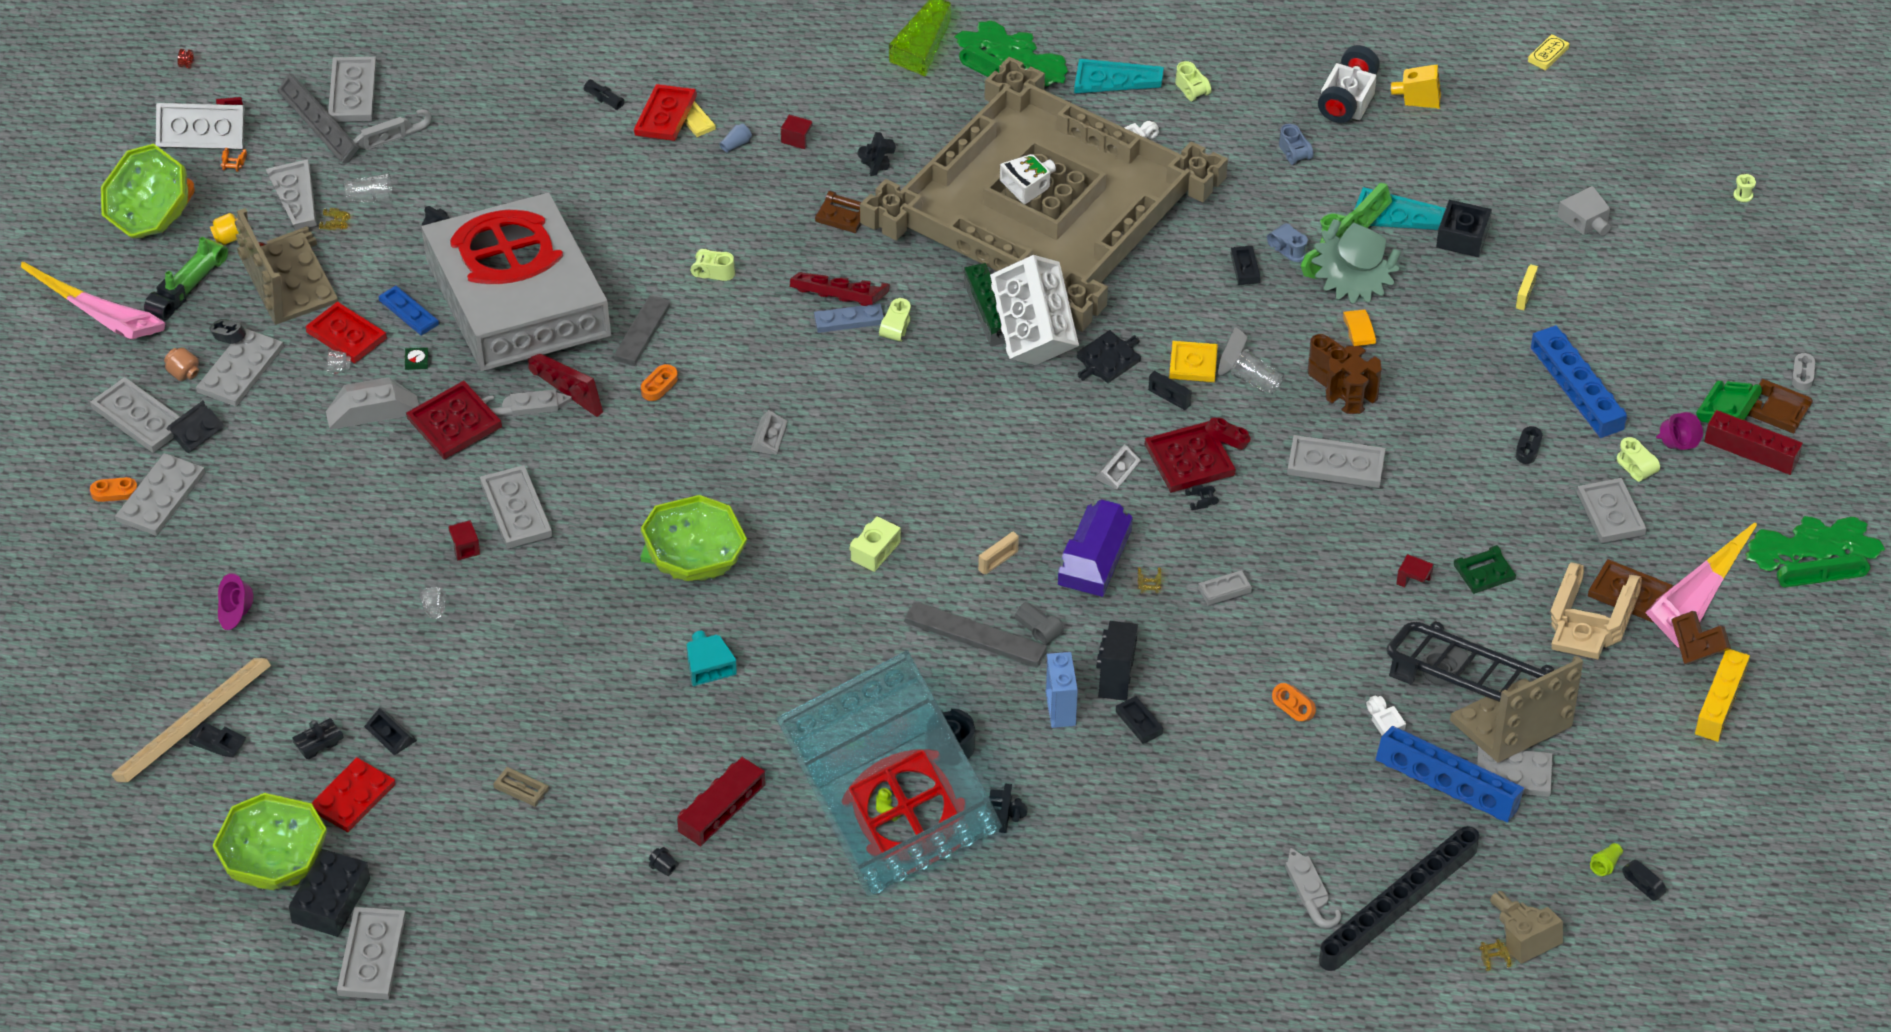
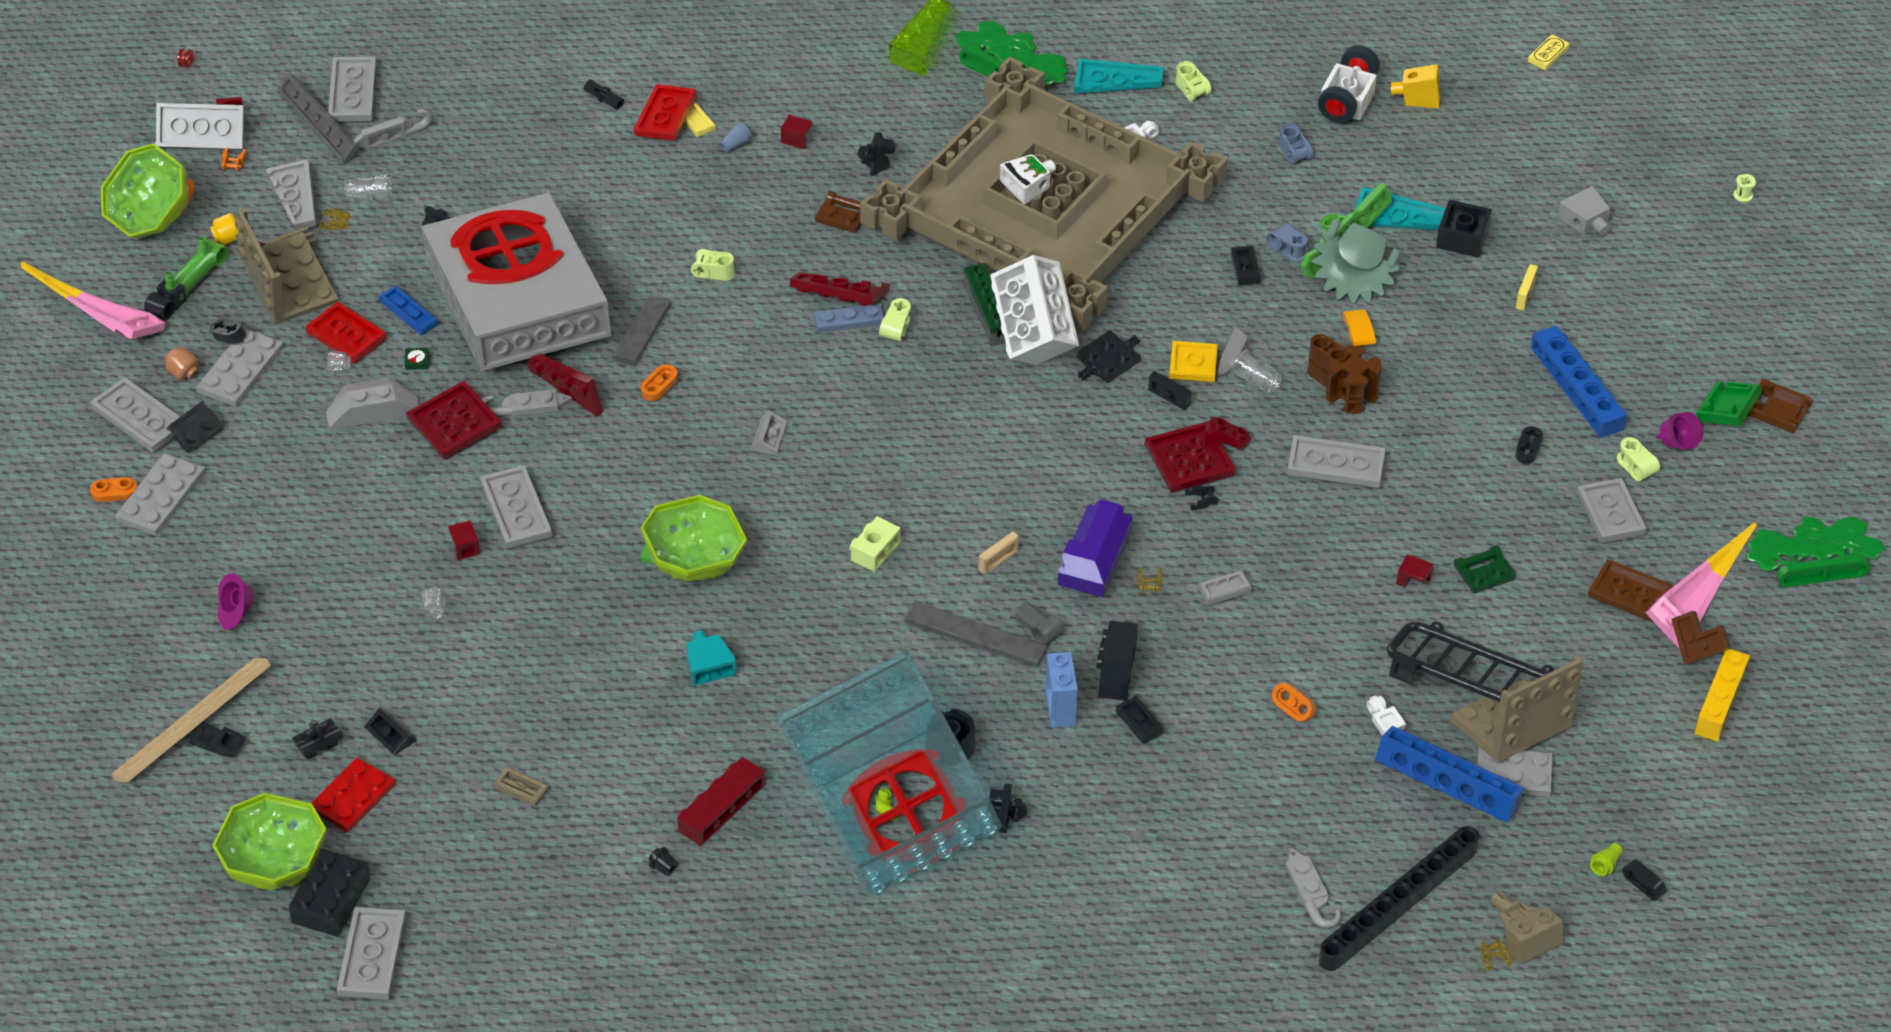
light grey slope [1094,444,1141,489] -> none
tan plate [1550,562,1642,659] -> none
dark red brick [1704,410,1803,475] -> none
light grey beam [1792,353,1815,391] -> none

